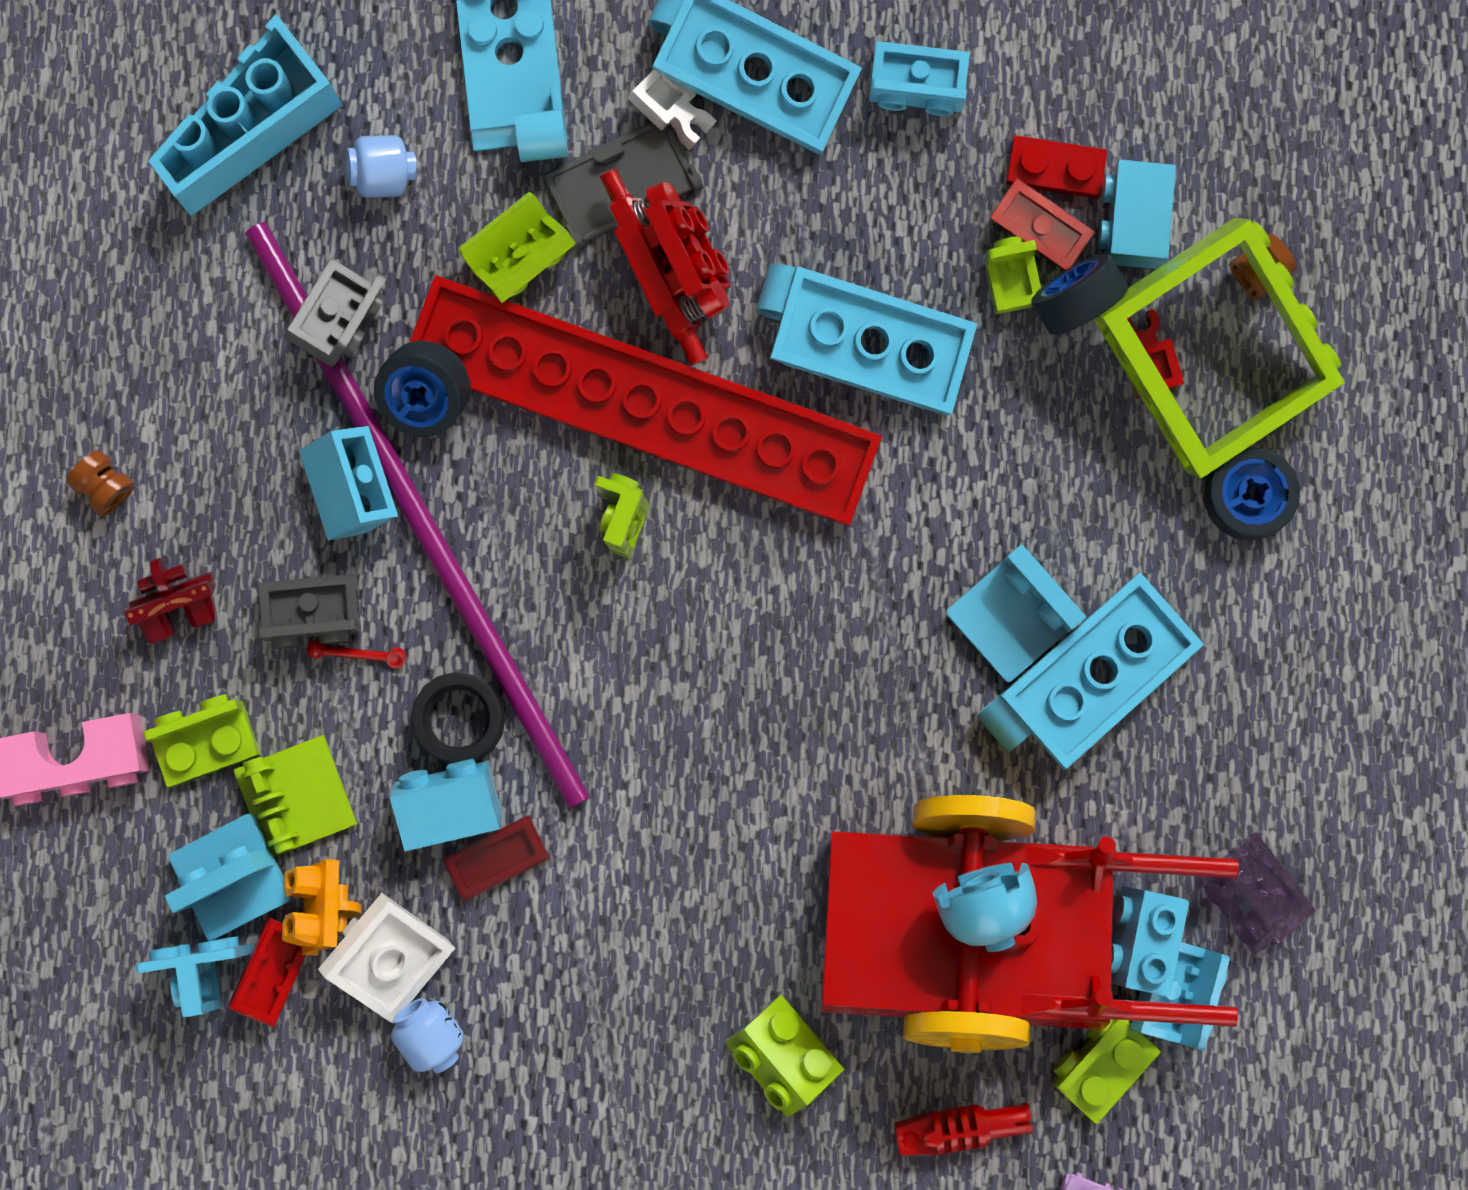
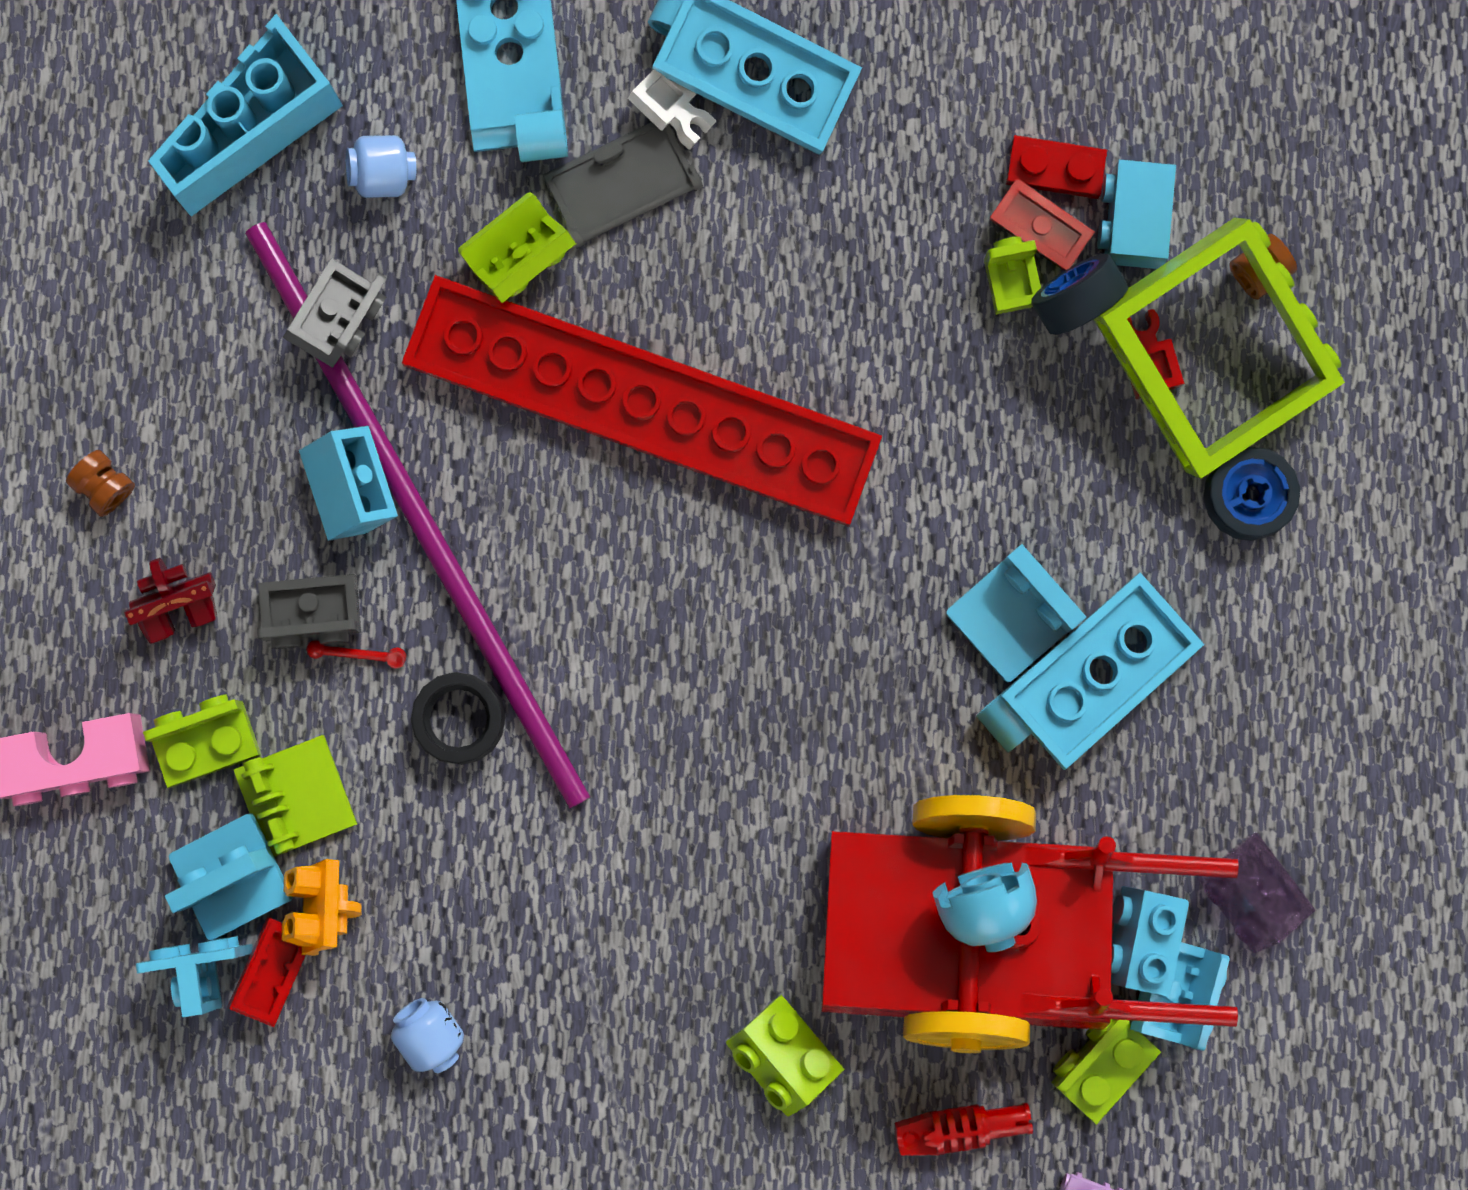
white hinge [318,893,455,1024] -> none
wheel [374,340,471,438] -> none
medium azure brick [389,759,503,851] -> none
dark red tile [442,815,550,902] -> none
lime bracket [594,473,650,559] -> none
red piece [599,169,731,366] -> none
medium azure hinge [756,263,978,416] -> none
medium azure bracket [869,41,970,116] -> none

